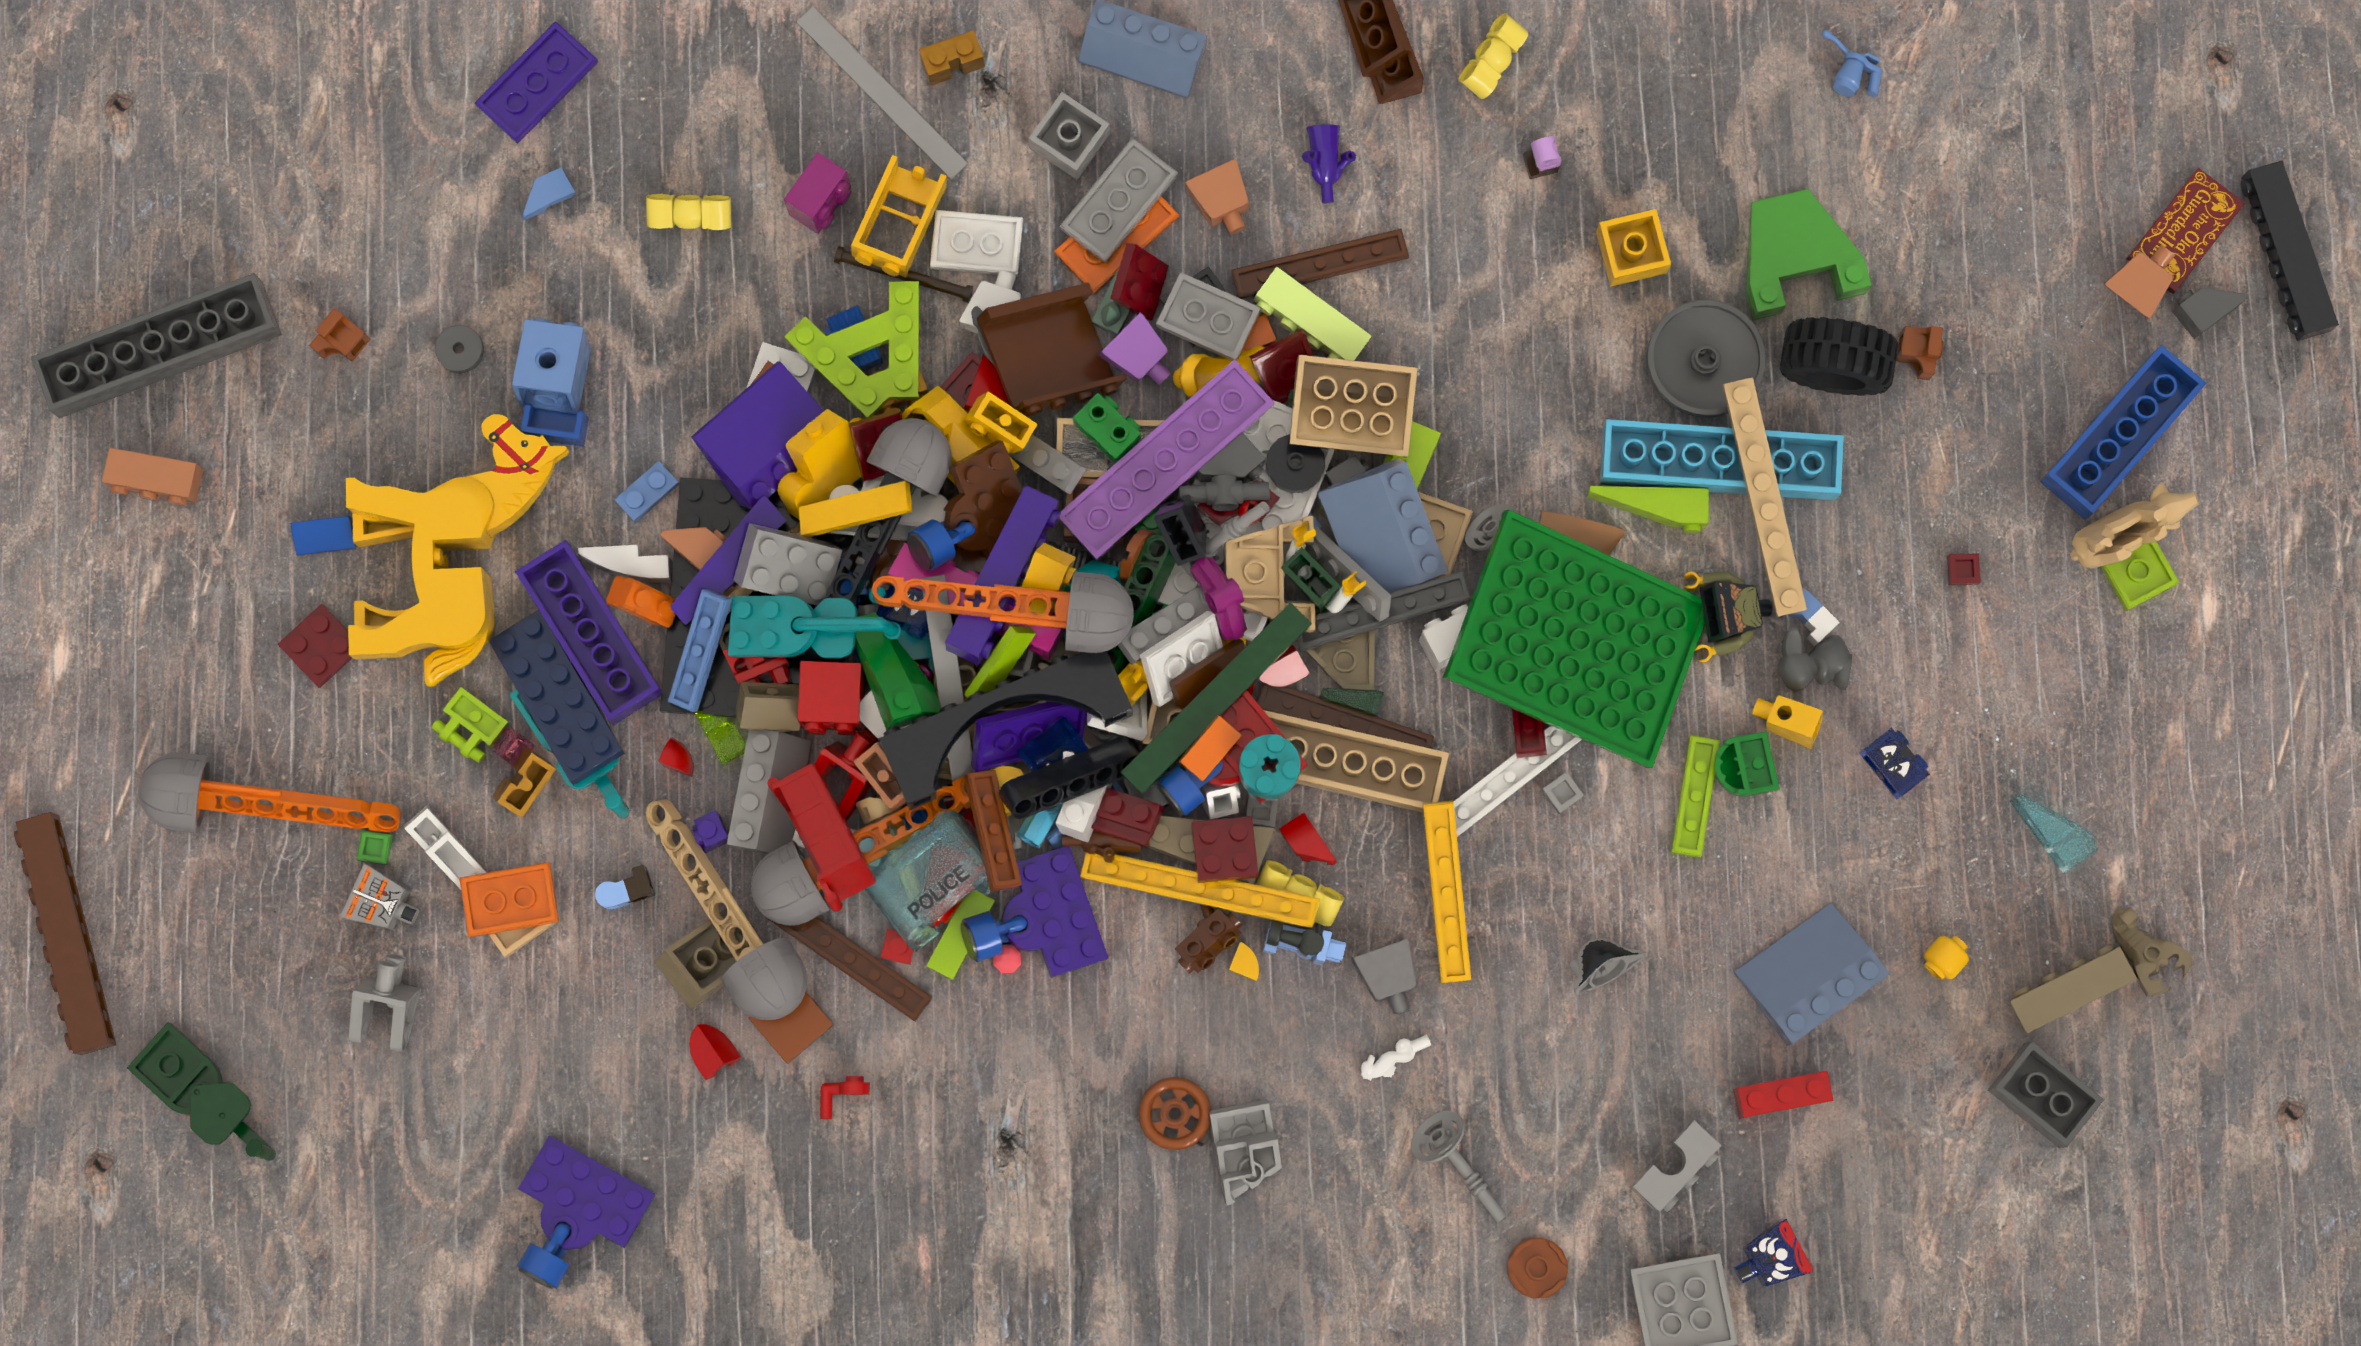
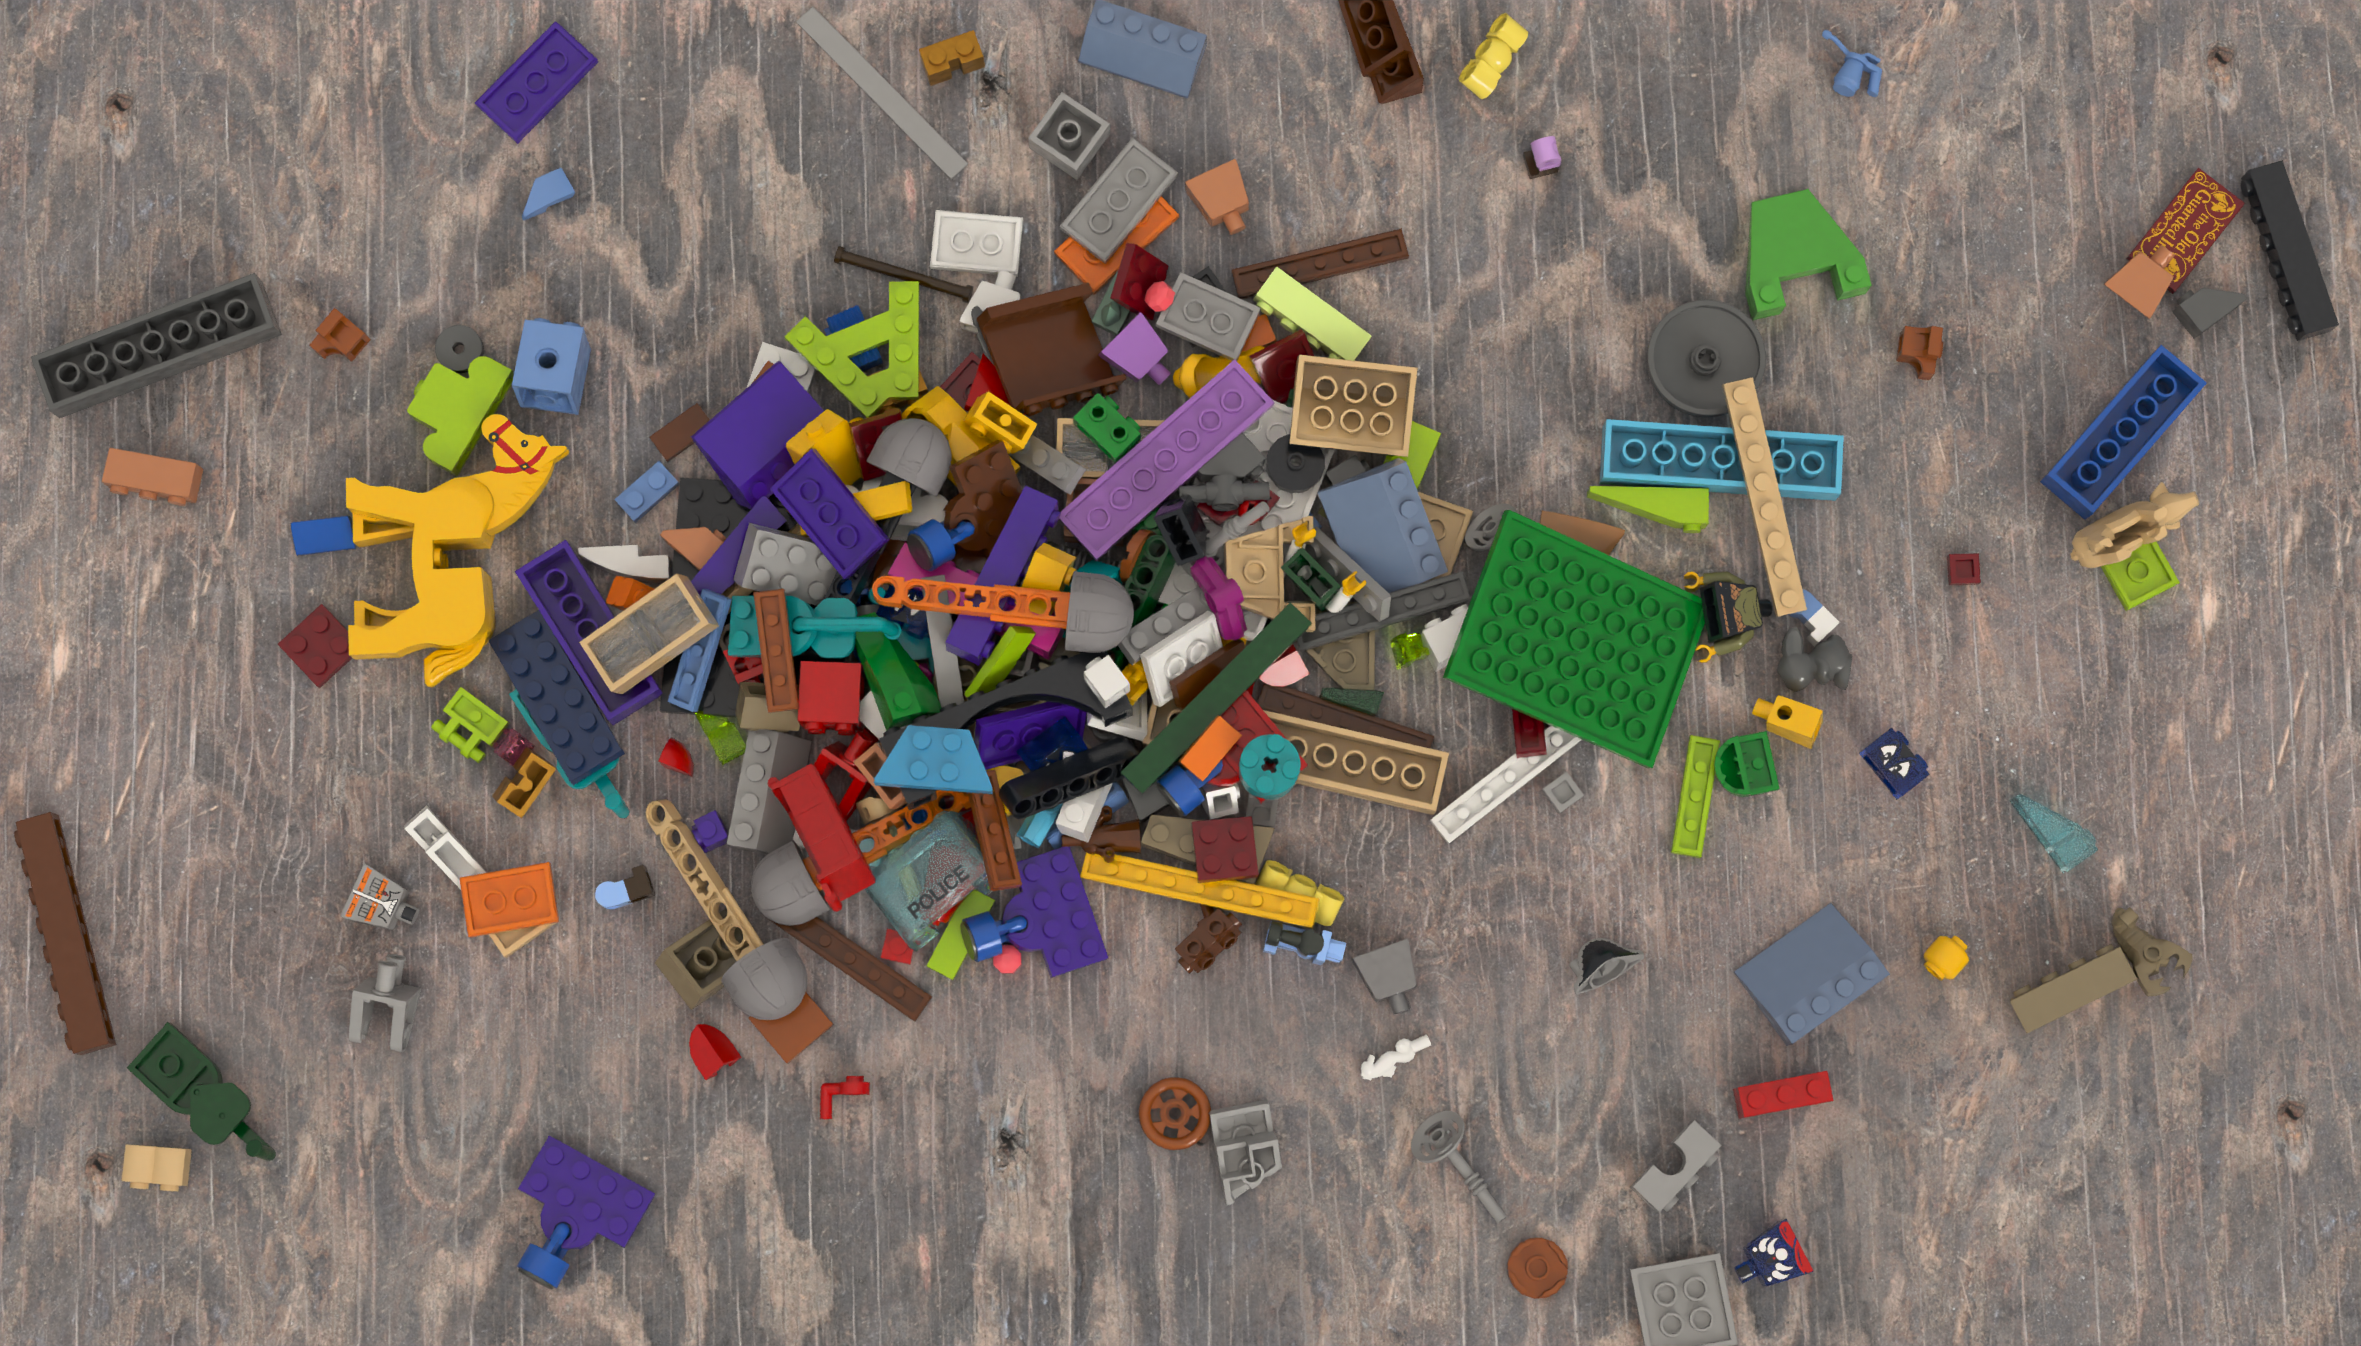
piece [138,753,402,834] -> none
bright green tile [356,830,393,865] -> none
blue panel [520,403,589,447] -> none
light yellow piece [646,194,731,230] -> none
magenta brick [784,152,852,234] -> none
yellow door [851,155,947,277] -> none
dark red plate [1091,788,1164,848] -> none
yellow tile [1229,942,1259,982] -> none
red slope [1279,813,1337,865] -> none
dark purple piece [1302,124,1356,204] -> none
yellow tile [1423,800,1471,983] -> none
yellow brick [1596,209,1671,287] -> none
black tyre [1779,317,1899,396] -> none
dark grey brick [1988,1041,2104,1148] -> none
none -> tan brick [122,1144,192,1191]
none -> lime brick [407,356,514,477]
none -> brick [579,574,719,694]
none -> reddish brown tile [649,403,710,462]
none -> dark orange tile [753,588,799,713]
none -> dark purple tile [770,449,890,579]
none -> dark azure wing [874,725,993,794]
none -> white brick [1084,655,1130,708]
none -> coral tile [1145,281,1175,312]
none -> clear neon green slope [1390,633,1430,670]

